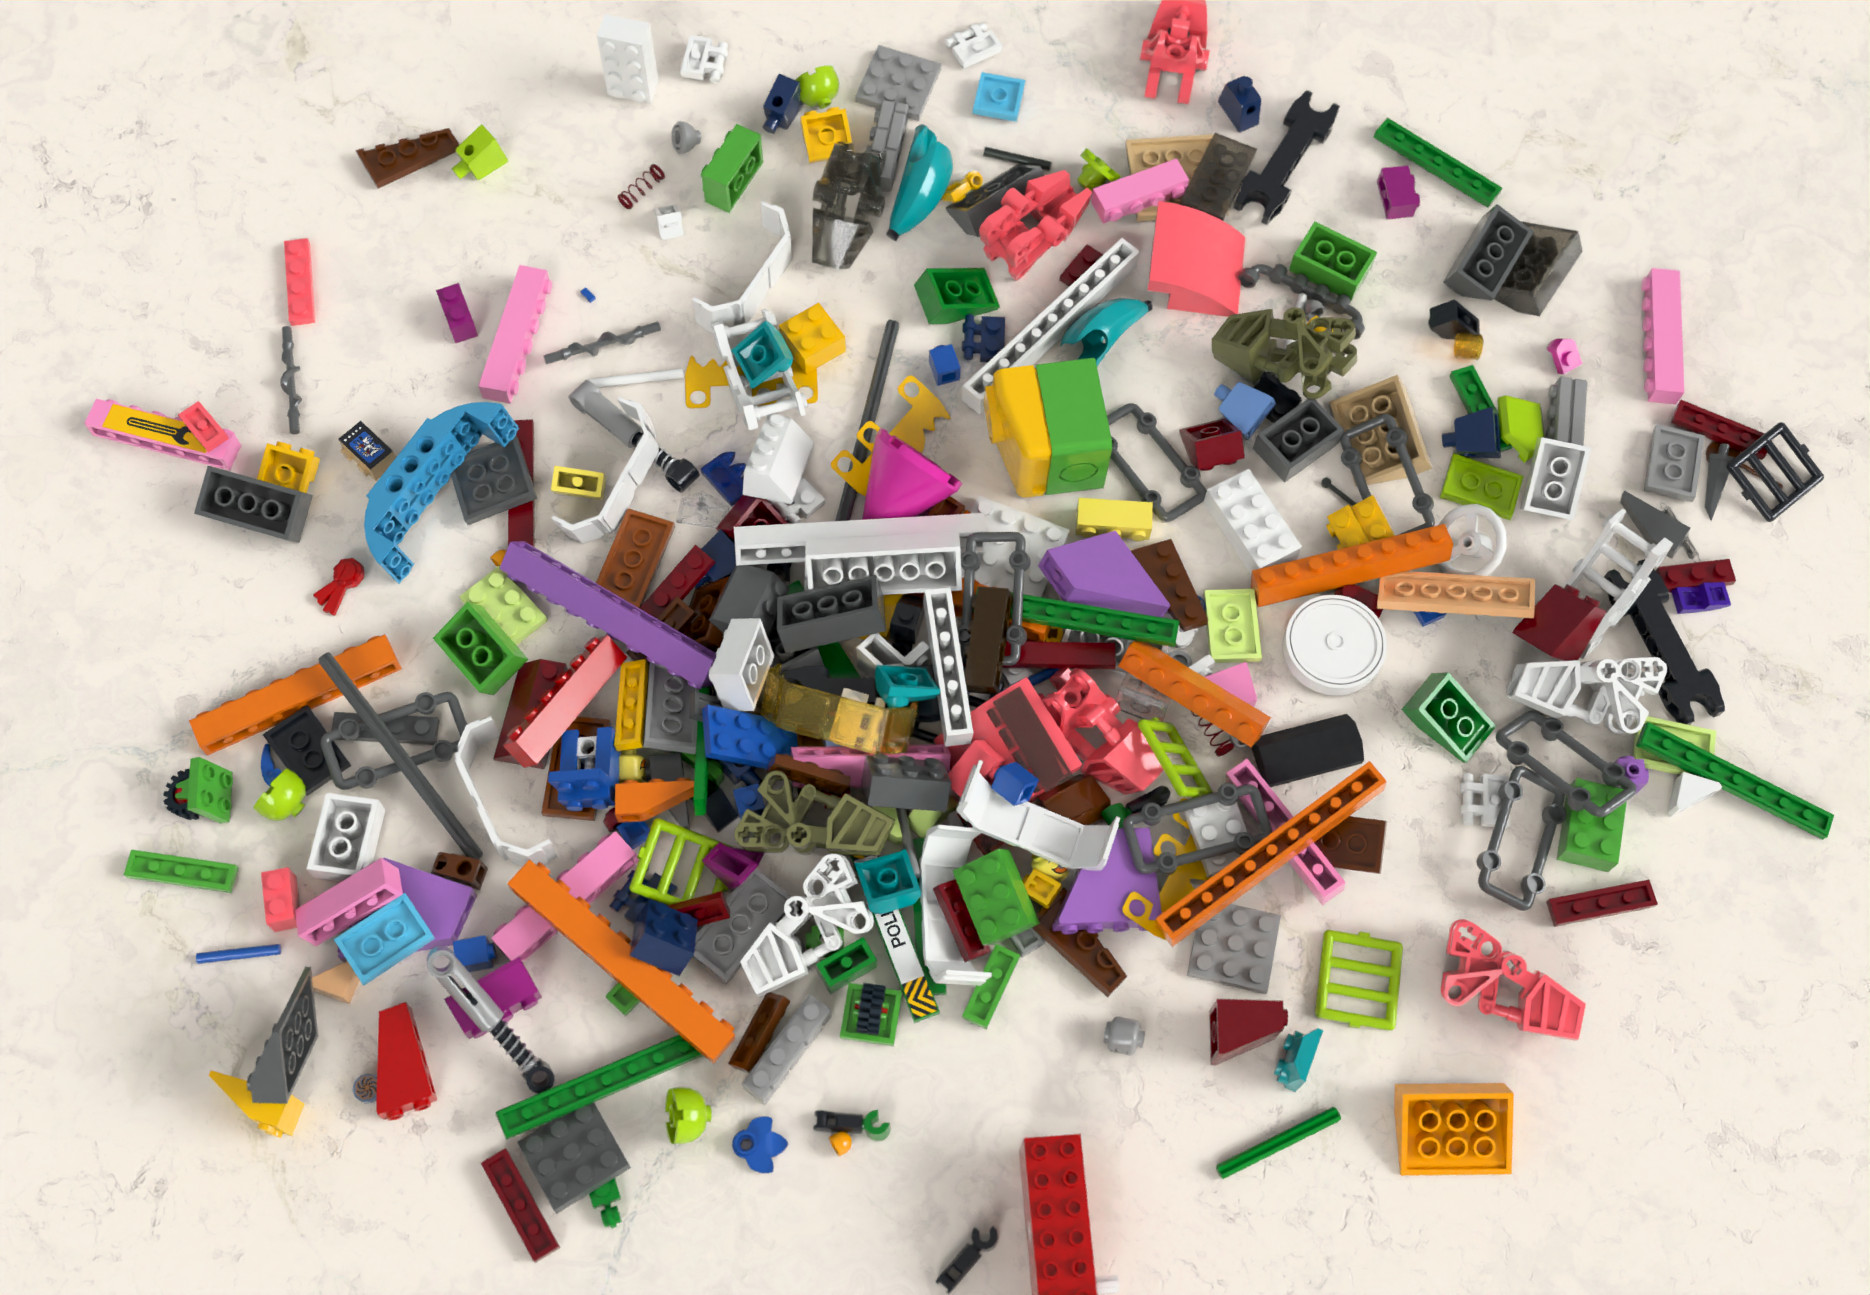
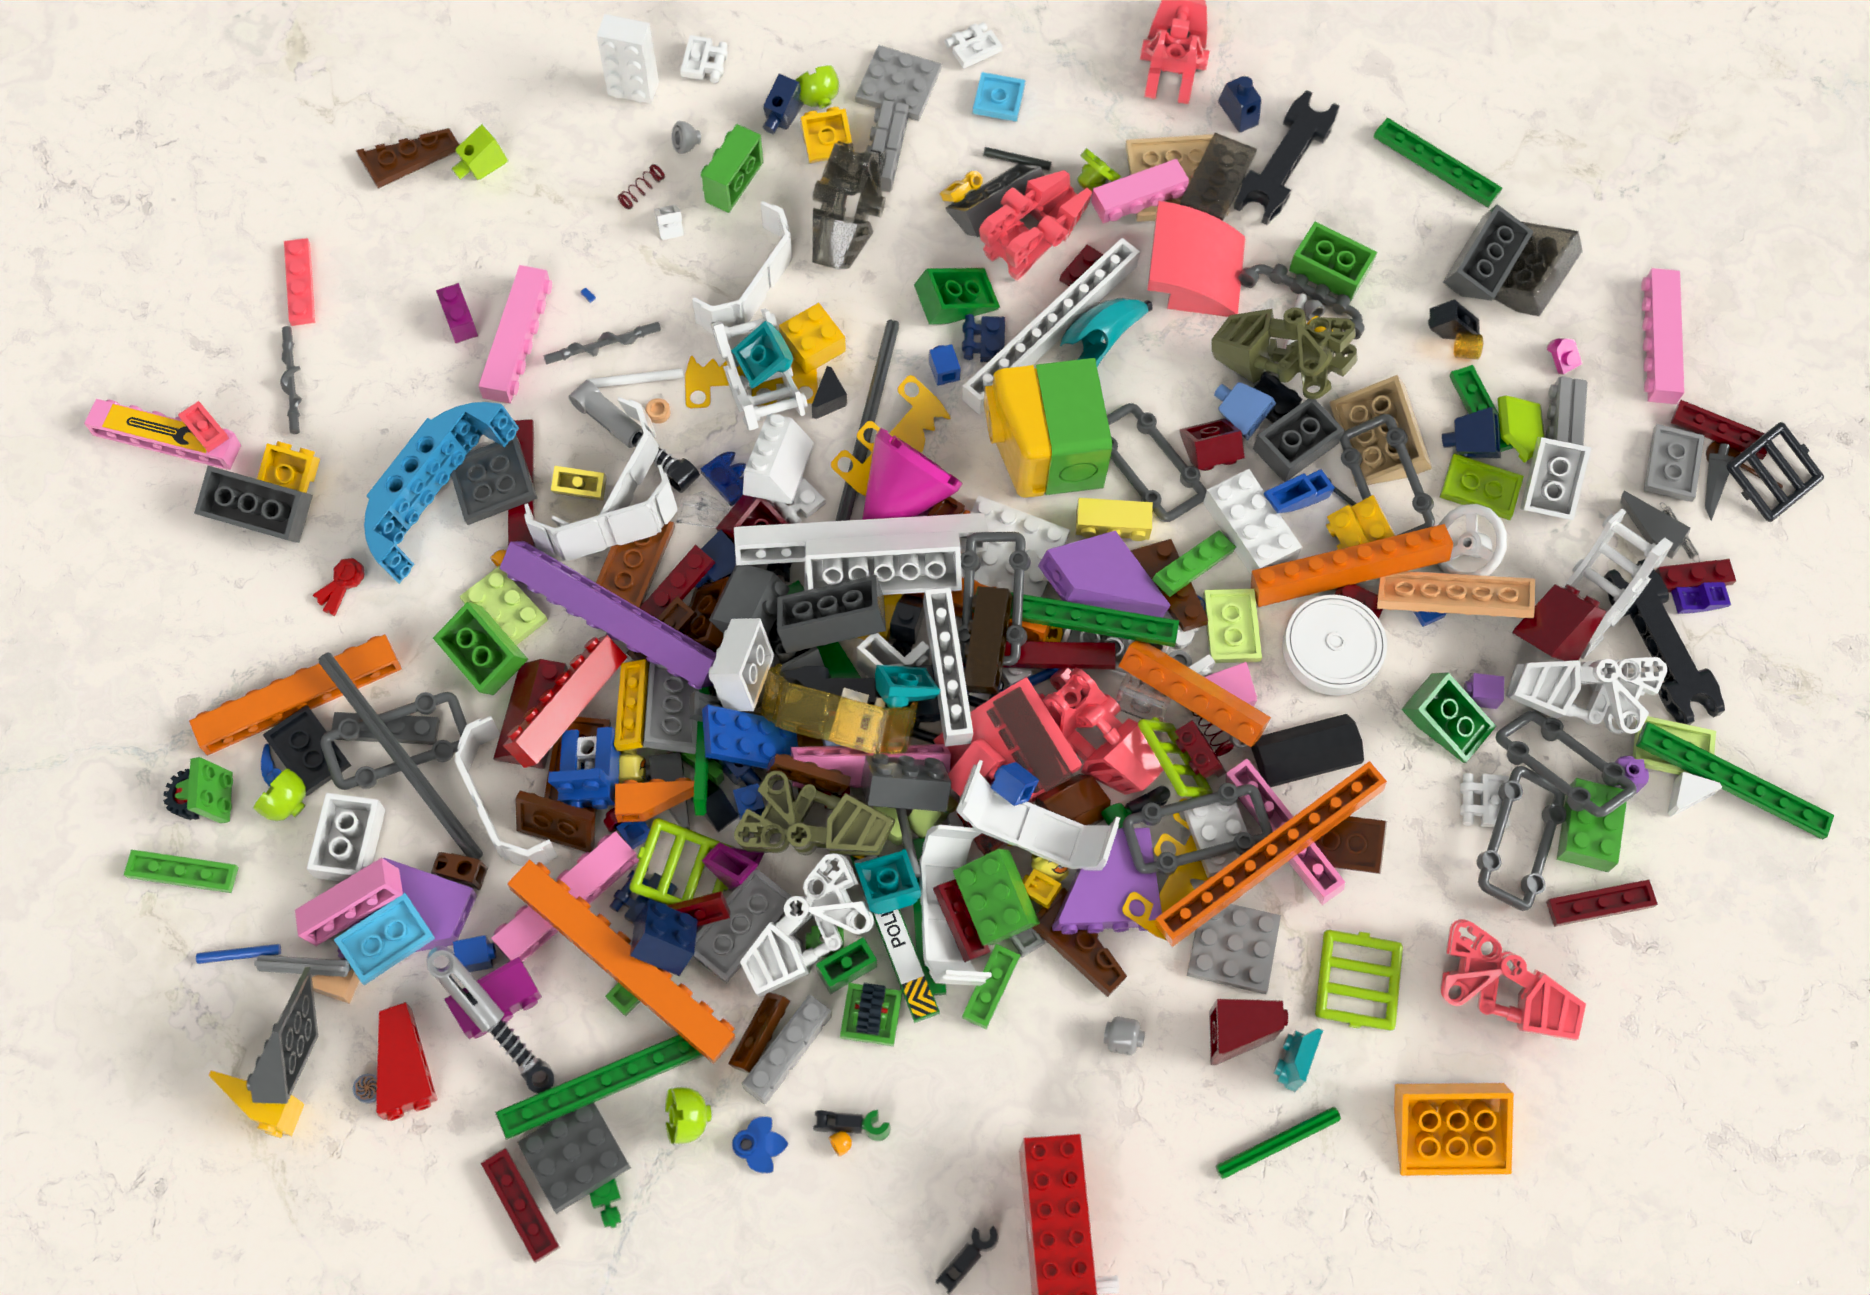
coral brick [261,867,300,932] -> none
brick [338,421,396,481] -> none
teal piece [886,124,953,241] -> none
magenta brick [1377,165,1420,220] -> none
none -> light grey axle [254,955,351,977]
none -> reddish brown plate [516,790,595,853]
none -> white windscreen [524,464,678,561]
none -> light nougat tile [645,398,671,424]
none -> black slope [811,366,847,419]
none -> bright green plate [1152,530,1236,597]
none -> dark red plate [1175,720,1227,779]
none -> blue slope [1264,469,1335,513]
none -> medium lavender brick [1463,673,1504,709]

